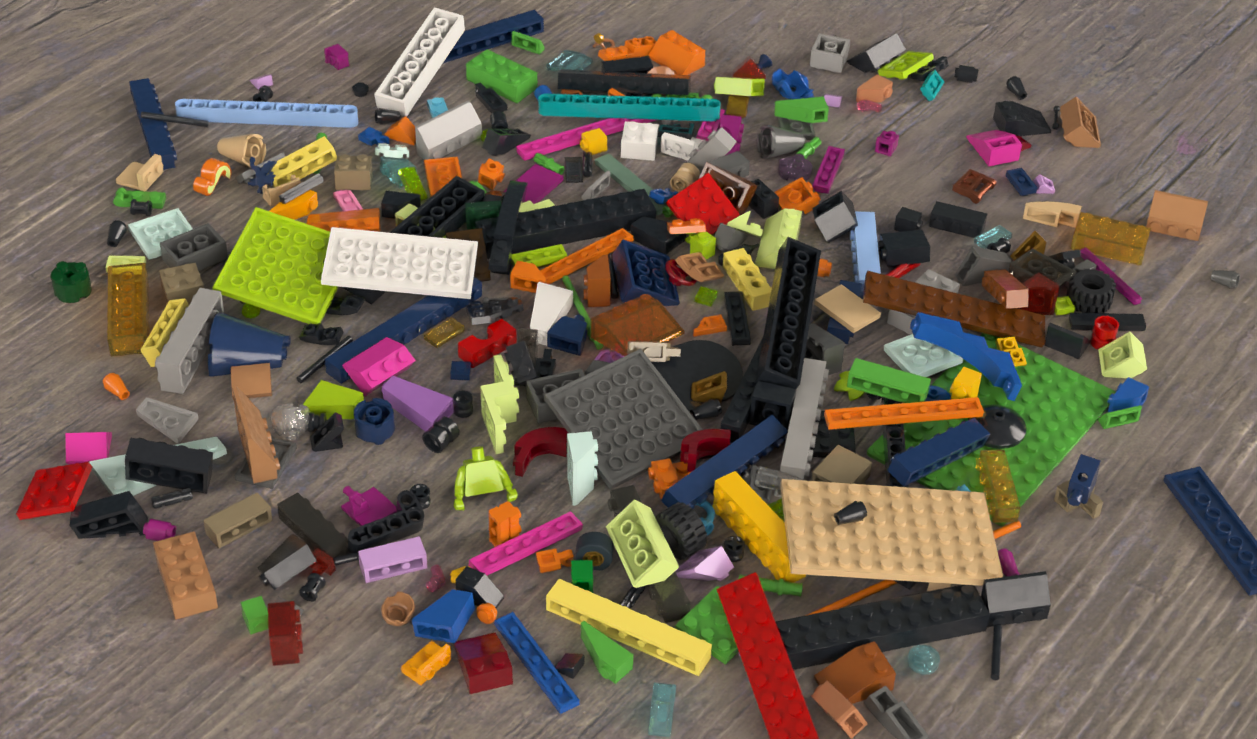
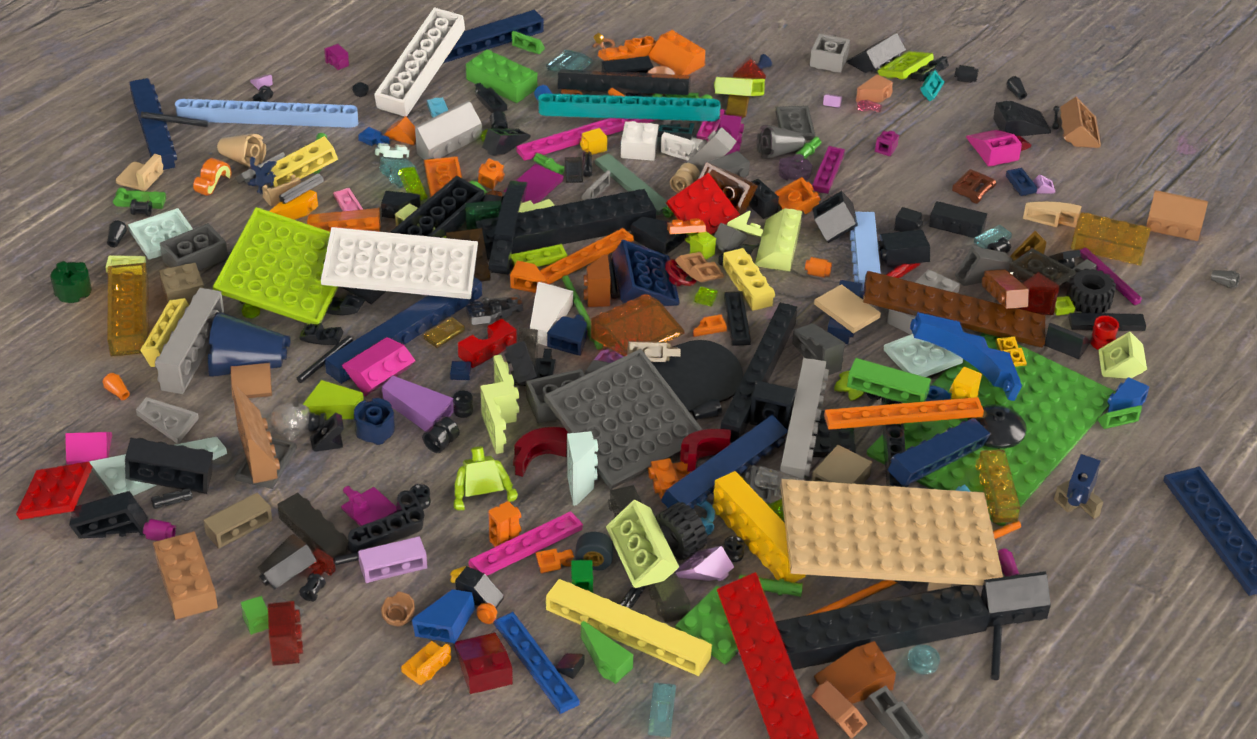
dark tan brick [334,154,373,190] -> none
black cone [375,108,400,125] -> none
clear pink arm [426,565,446,592] -> none
blue plate [649,188,678,204] -> none
pearl gold slope [691,371,727,404] -> none
black brick [755,237,821,389] -> none
blue piece [772,69,814,100] -> none
bright green slope [774,96,829,123] -> none
black cone [834,501,867,525] -> none

